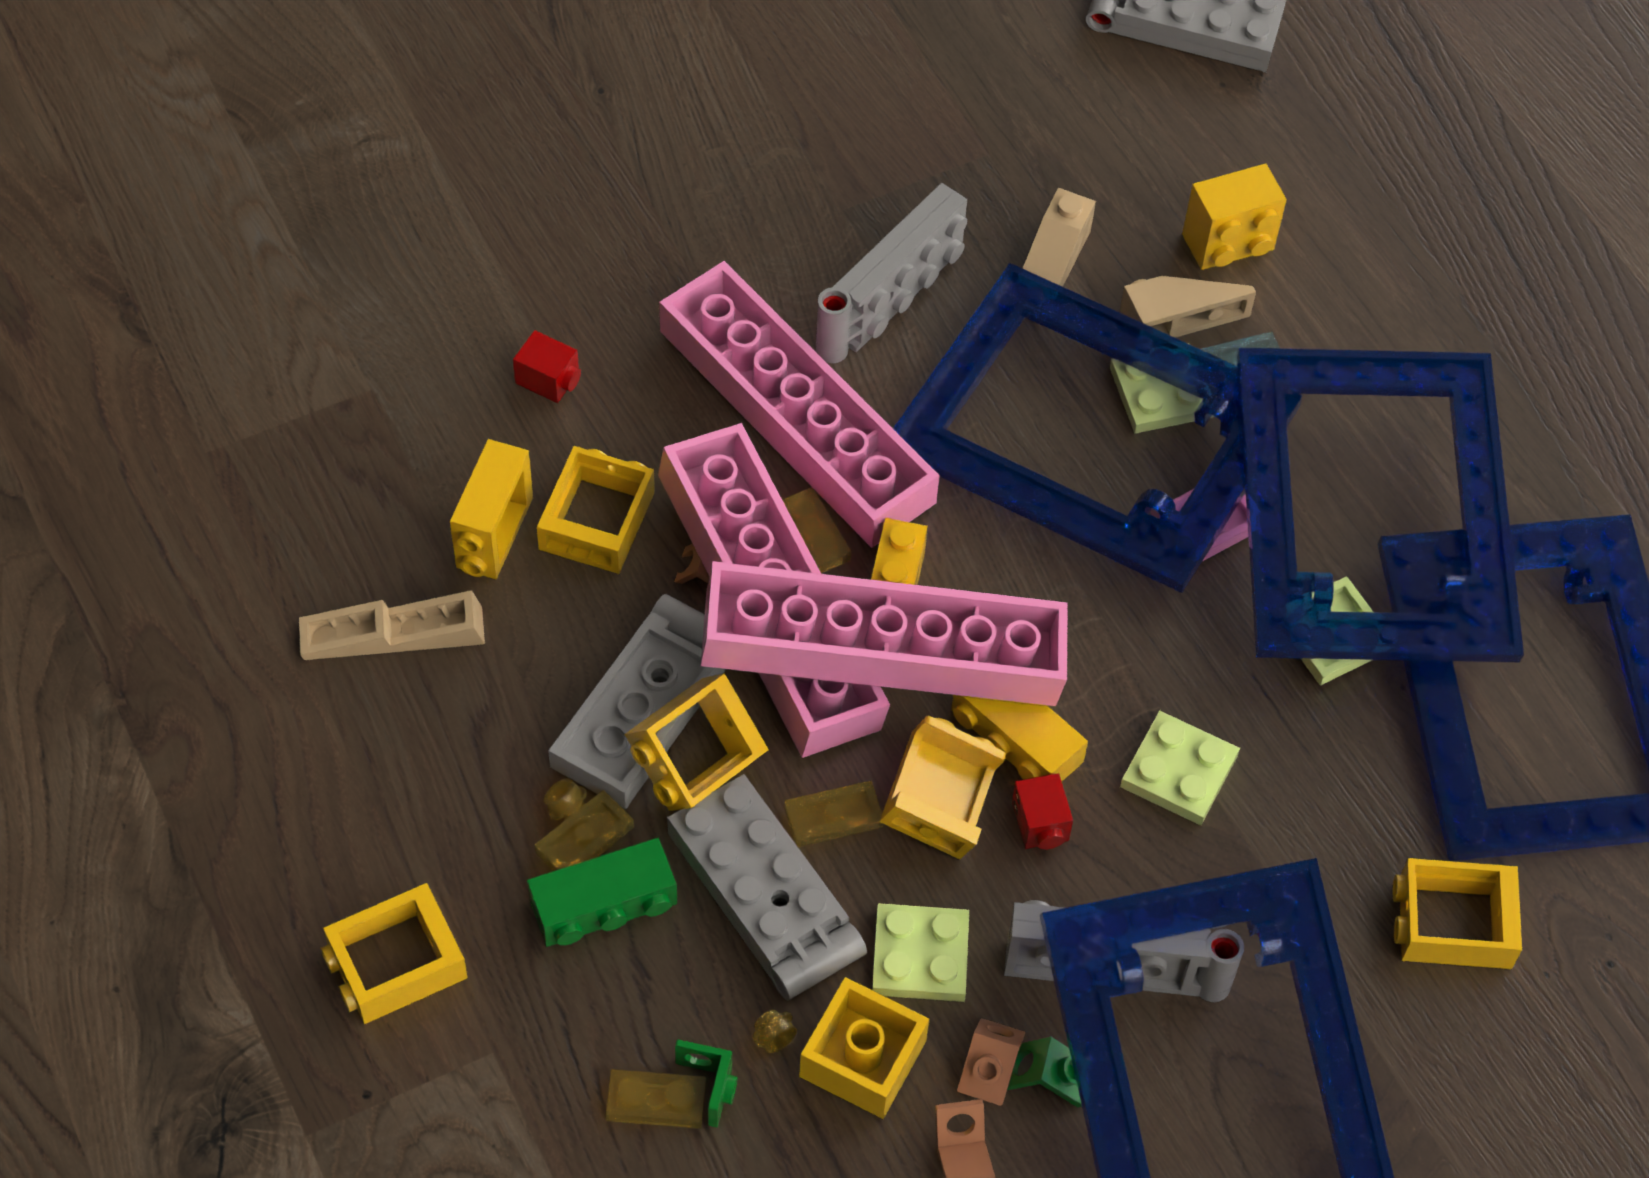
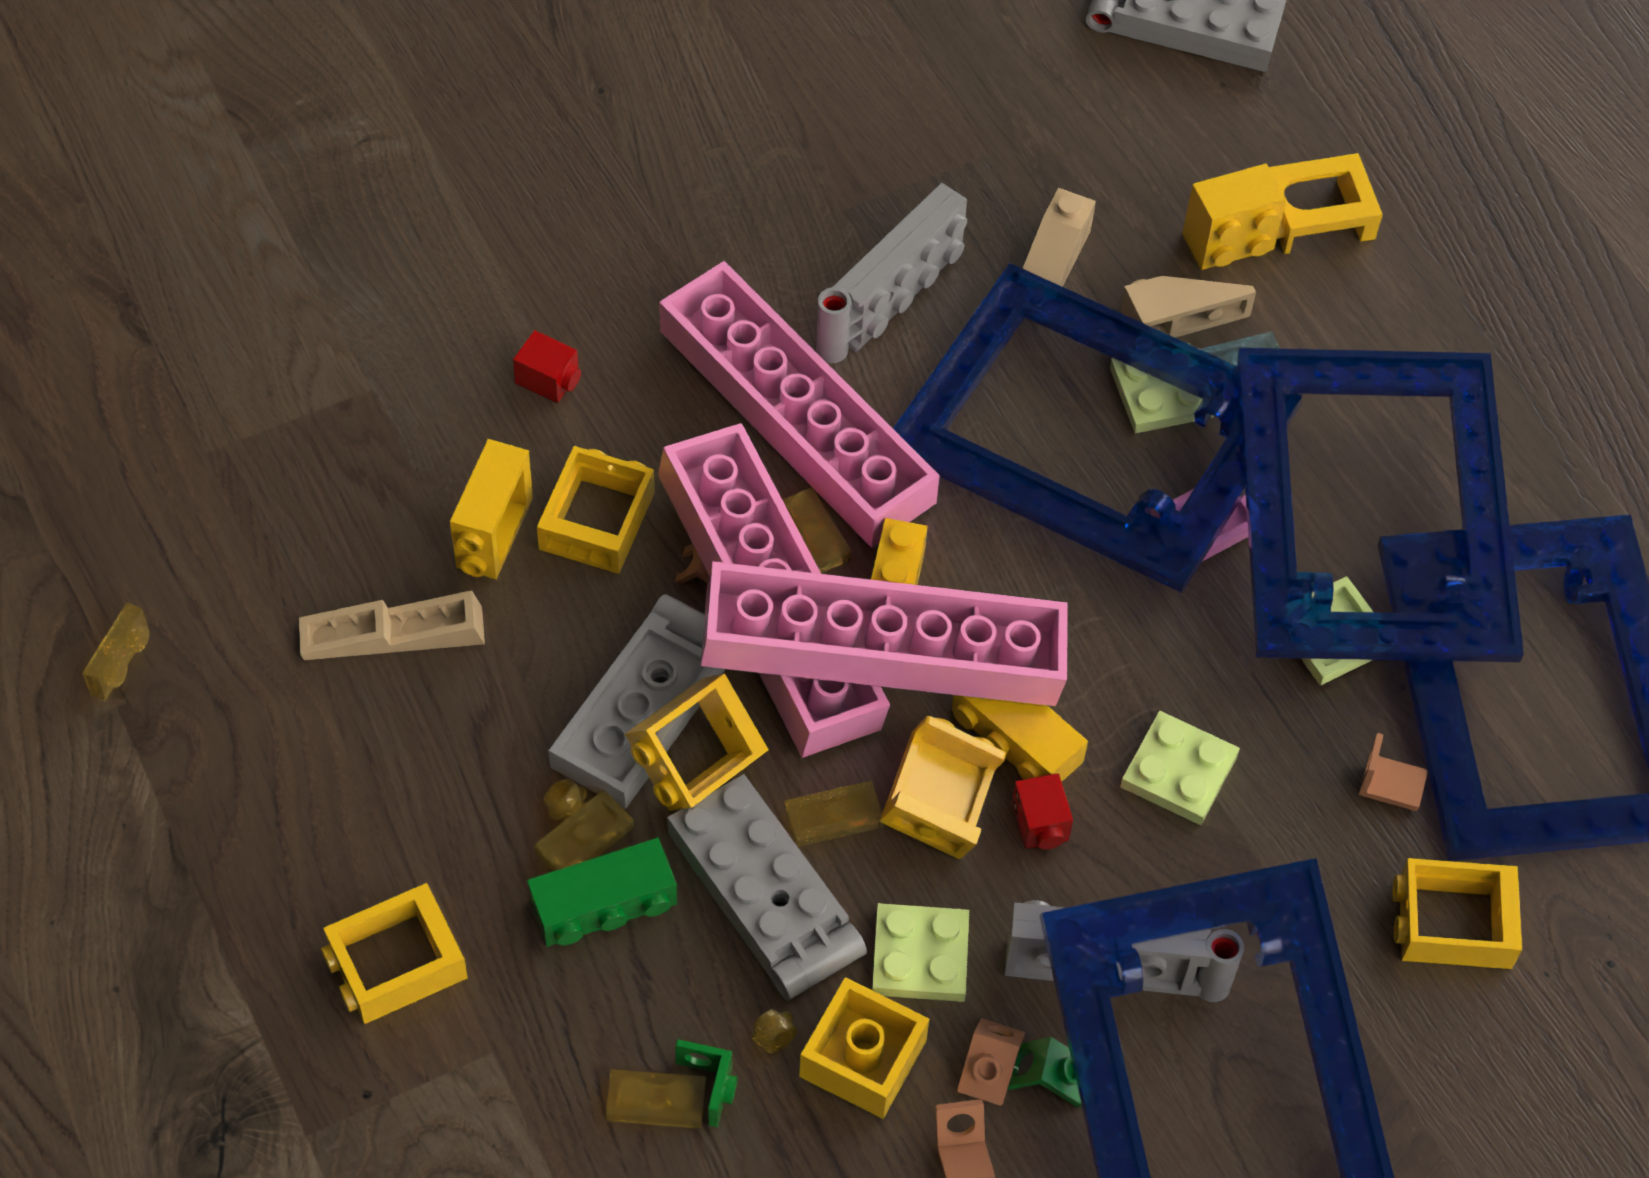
none -> clear yellow plate [83,603,150,701]
none -> yellow panel [1269,153,1383,254]
none -> nougat bracket [1359,733,1428,811]

